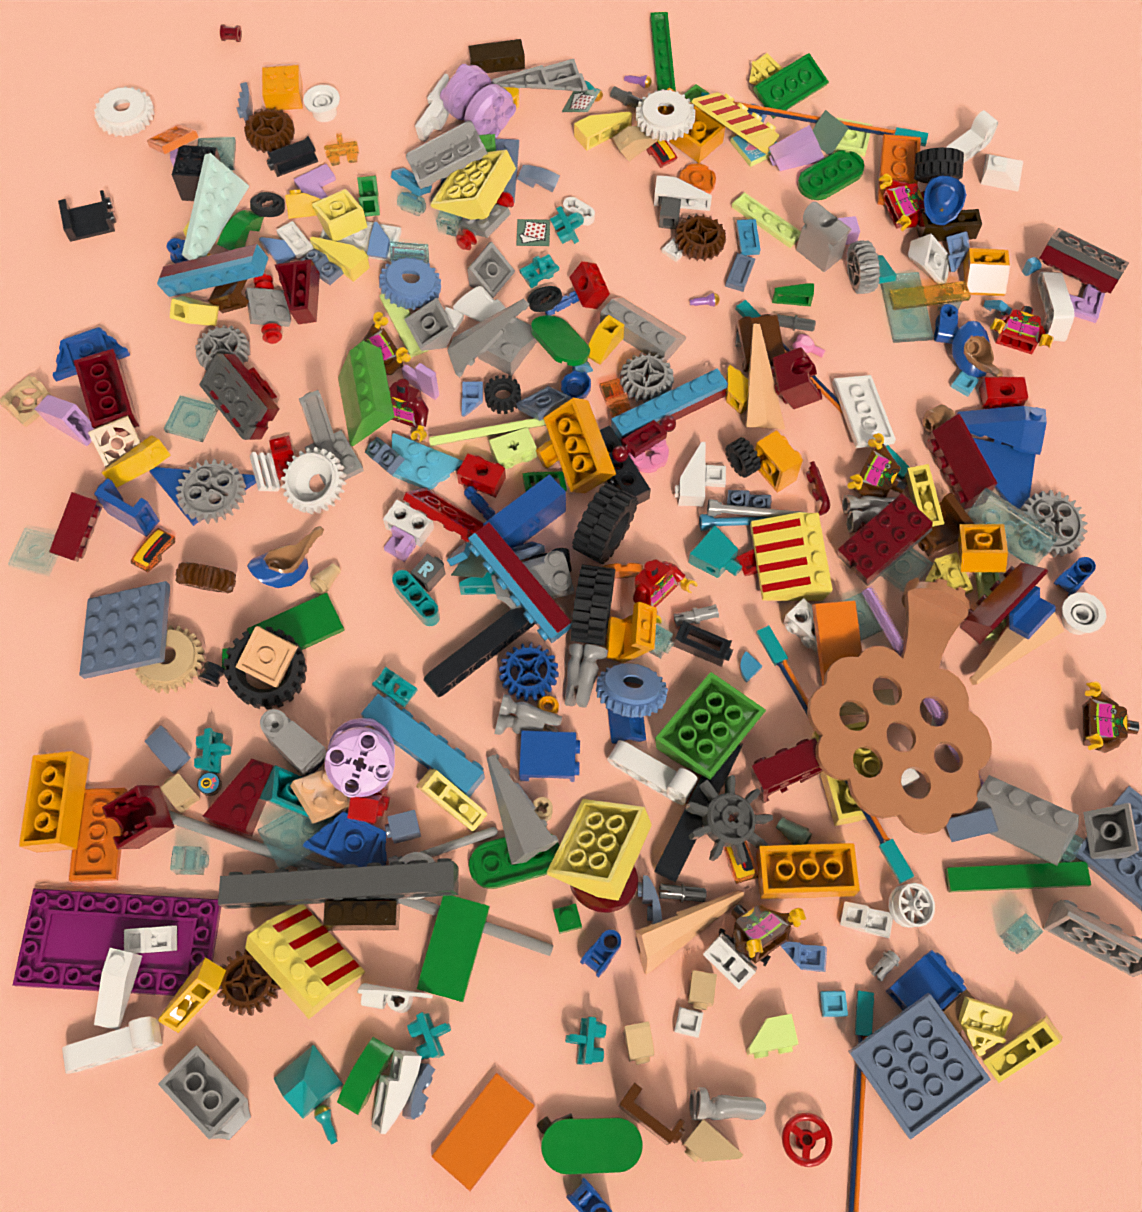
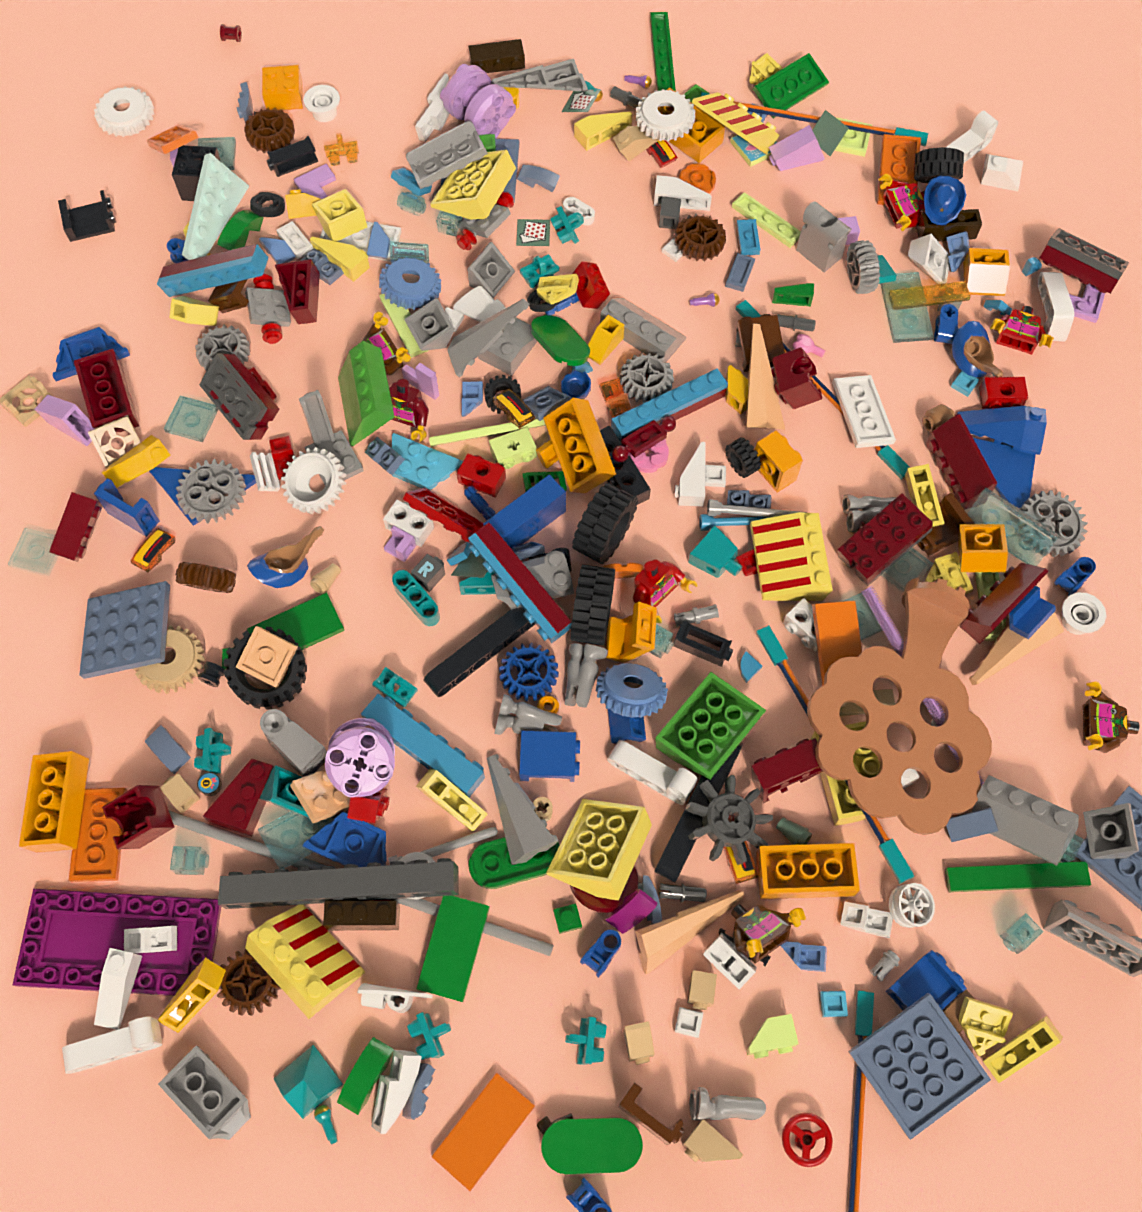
green brick [357,176,380,217] -> none
sand blue brick [385,810,421,844] -> none
green tile [797,150,864,200] -> none
dark red piece [805,461,831,516] -> none
torso [847,433,907,497] -> none
none -> slope [493,389,536,428]
none -> light yellow slope [536,274,579,305]
none -> magenta slope [605,889,658,934]

